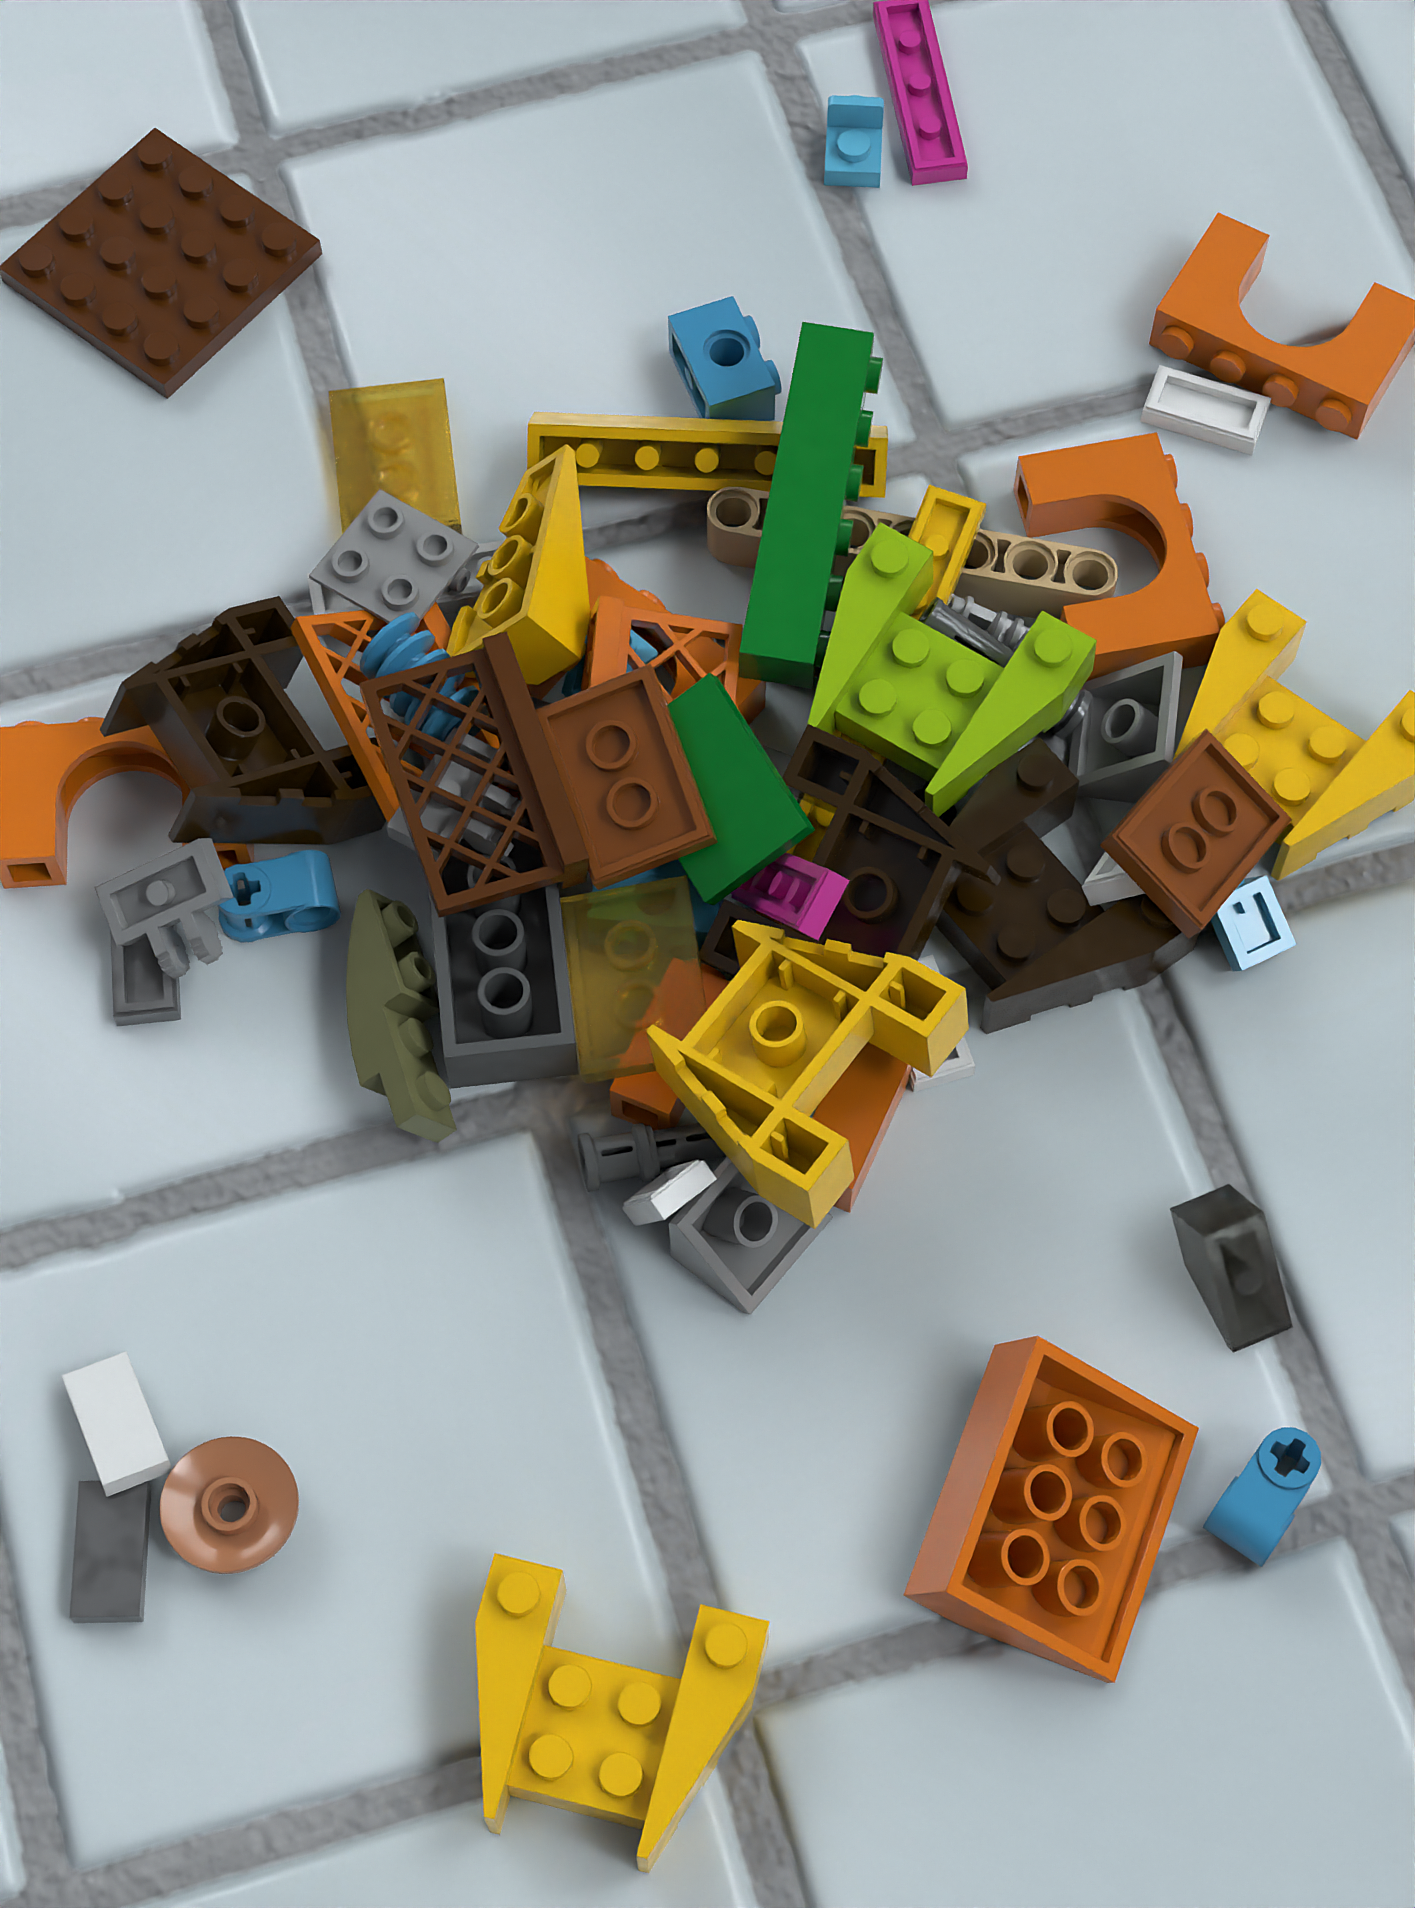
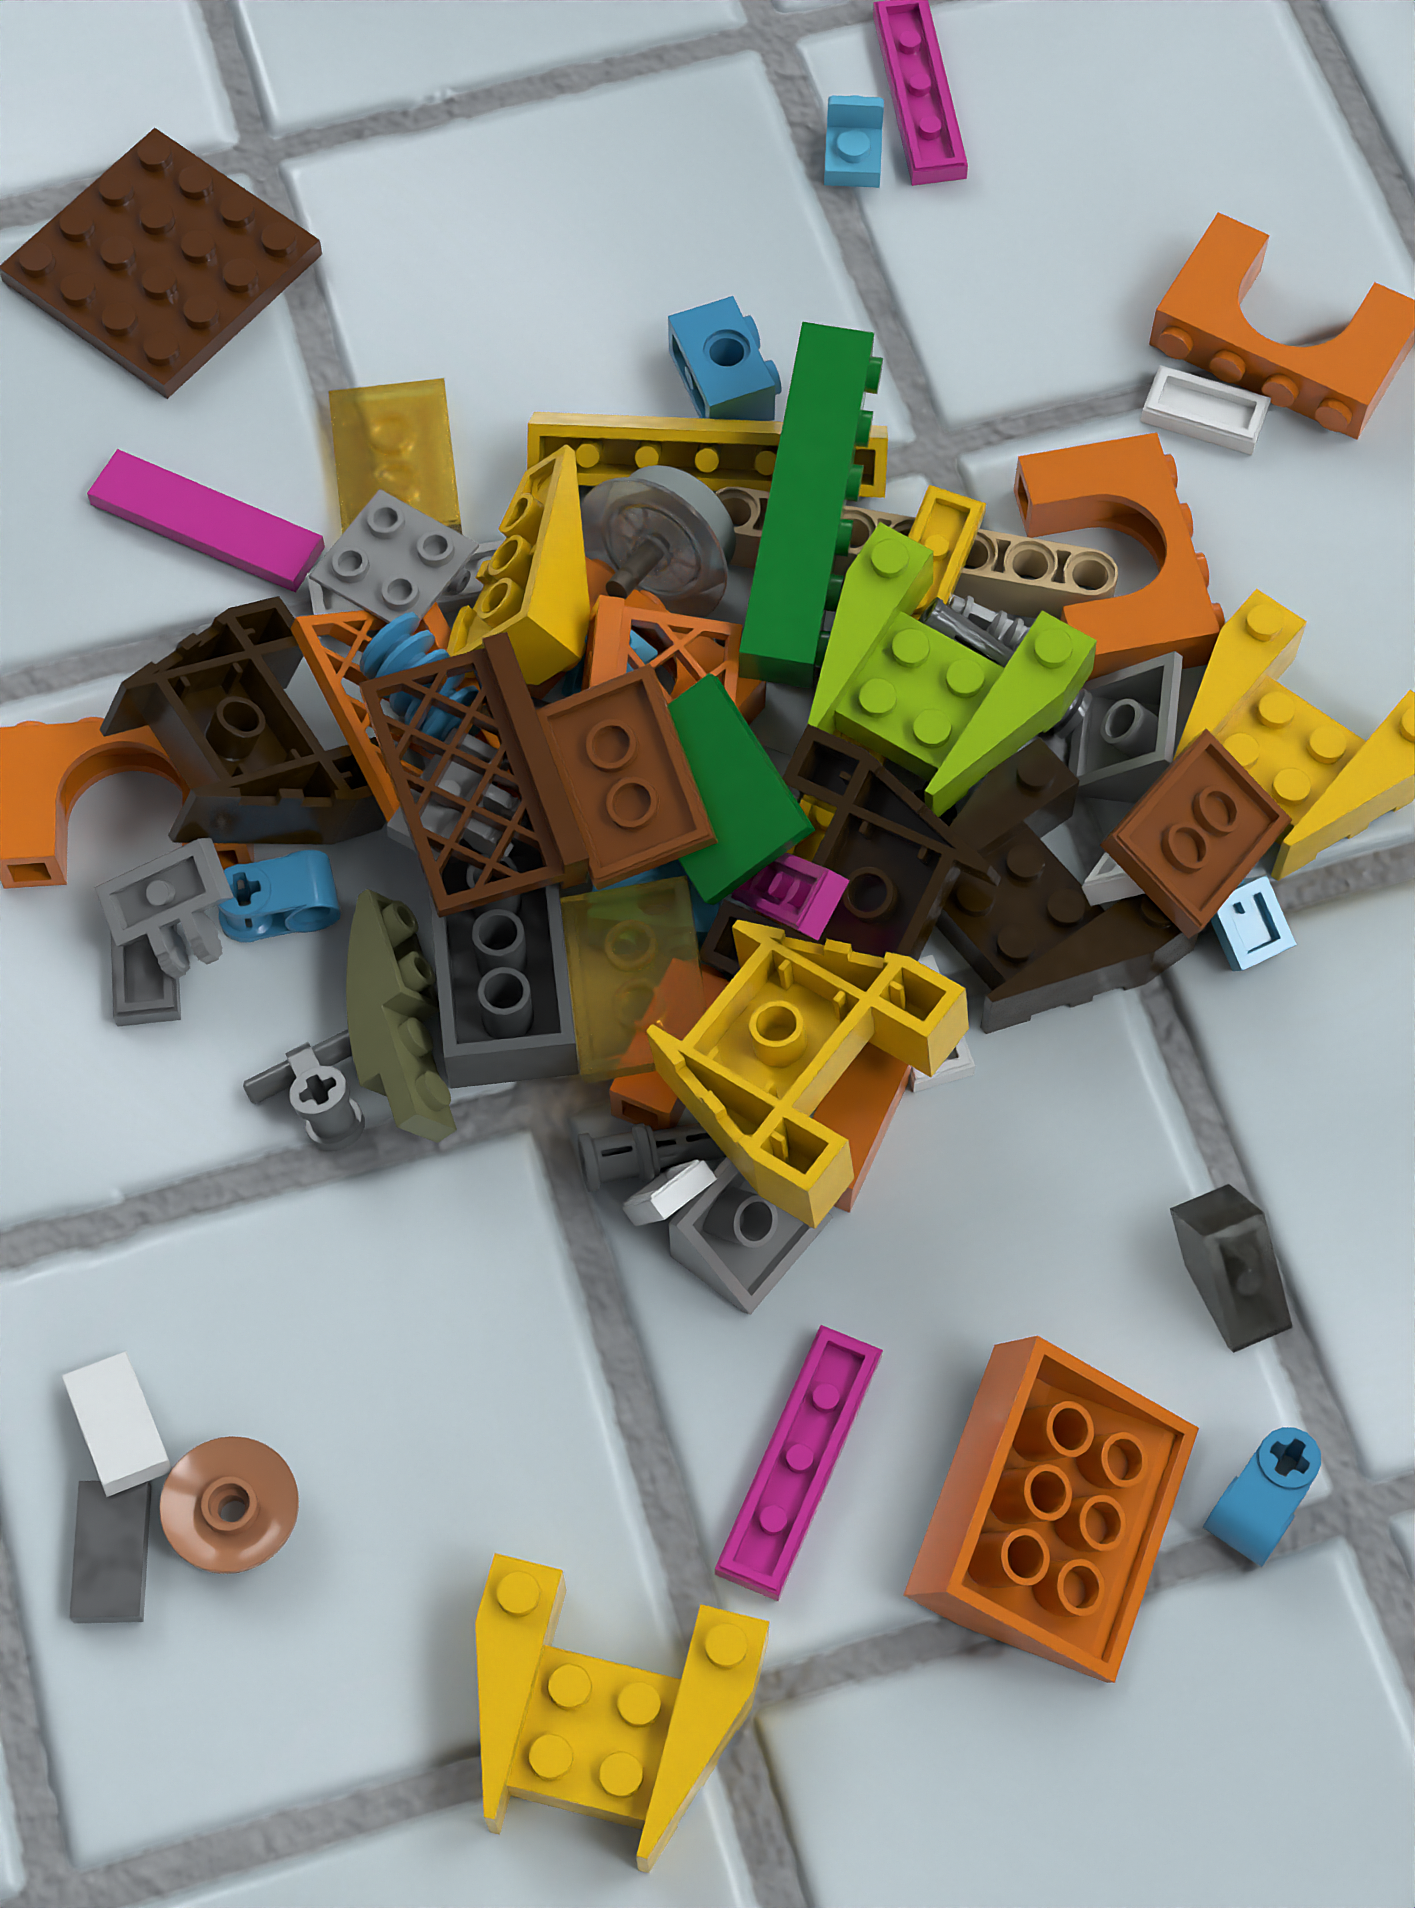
none -> dark pink tile [87,449,325,593]
none -> dark grey piece [243,1029,365,1151]
none -> clear piece [580,465,736,618]
none -> dark pink tile [715,1325,883,1601]

